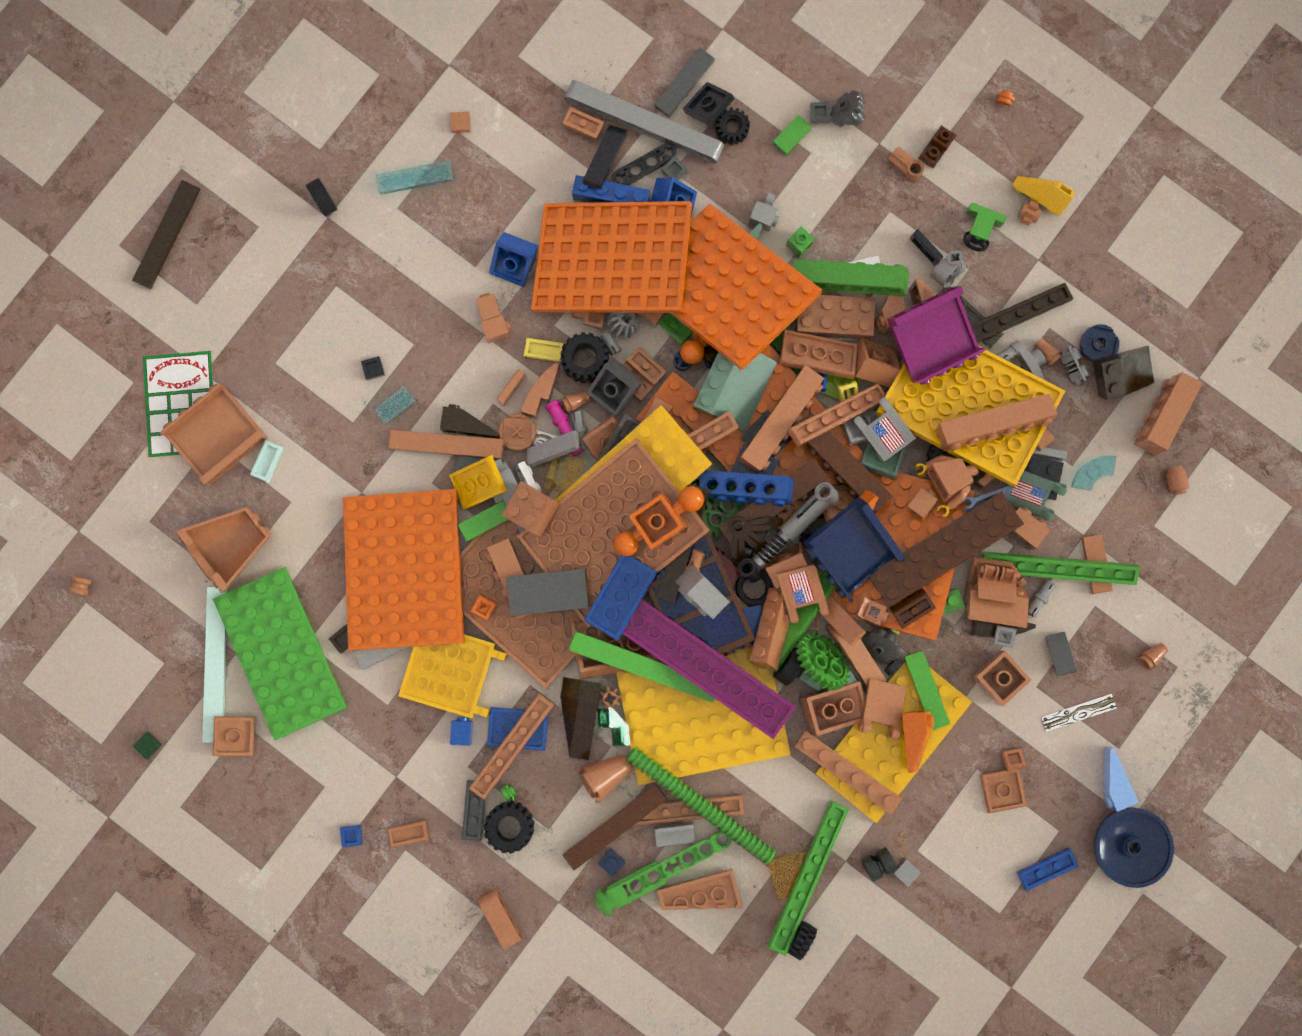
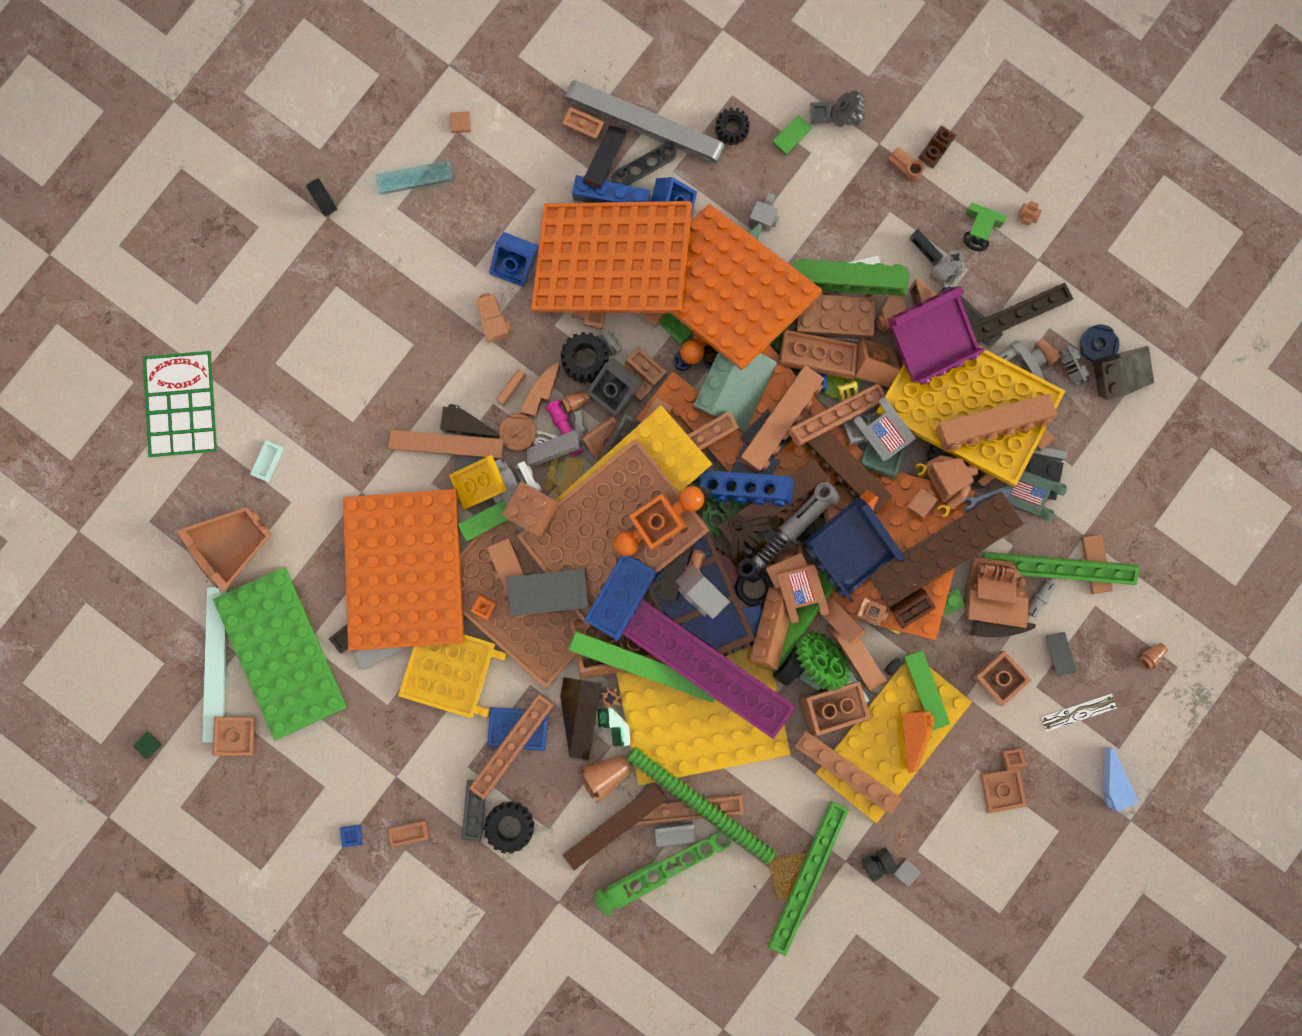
nougat wheel [68,576,92,595] -> none
dark brown tile [132,180,201,290] -> none
nougat panel [160,383,268,487] -> none
black tile [361,356,385,380] -> none
clear light blue plate [374,386,416,425] -> none
blue brick [450,717,473,746] -> none
nougat beam [478,889,522,950] -> none
bright green plate [500,783,517,802] -> none
light yellow tile [524,338,564,363] -> none
dark blue plate [598,848,626,877] -> none
light grey gear [607,313,640,339] -> none
dark grey tile [654,48,715,117] -> none
nougat wing [657,869,743,910] -> none
dark grey plate [661,156,688,180] -> none
black plate [683,82,734,126] -> none
bright green brick [786,226,815,258] -> none
black tyre [787,921,817,960] -> none
nougat flag [858,679,906,739] -> none
dark grey plant [862,628,901,664] -> none
light grey tile [993,625,1017,648] -> none
orange plate [996,90,1015,106] -> none
nougat brick [1011,507,1050,550] -> none
yellow slope [1012,176,1076,216] -> none
blue tile [1016,847,1079,891] -> none
clear light blue tile [1071,456,1116,491] -> none
dark blue dish [1093,807,1174,888] -> none
nougat brick [1134,372,1203,455] -> none
nougat brick [1166,466,1190,495] -> none

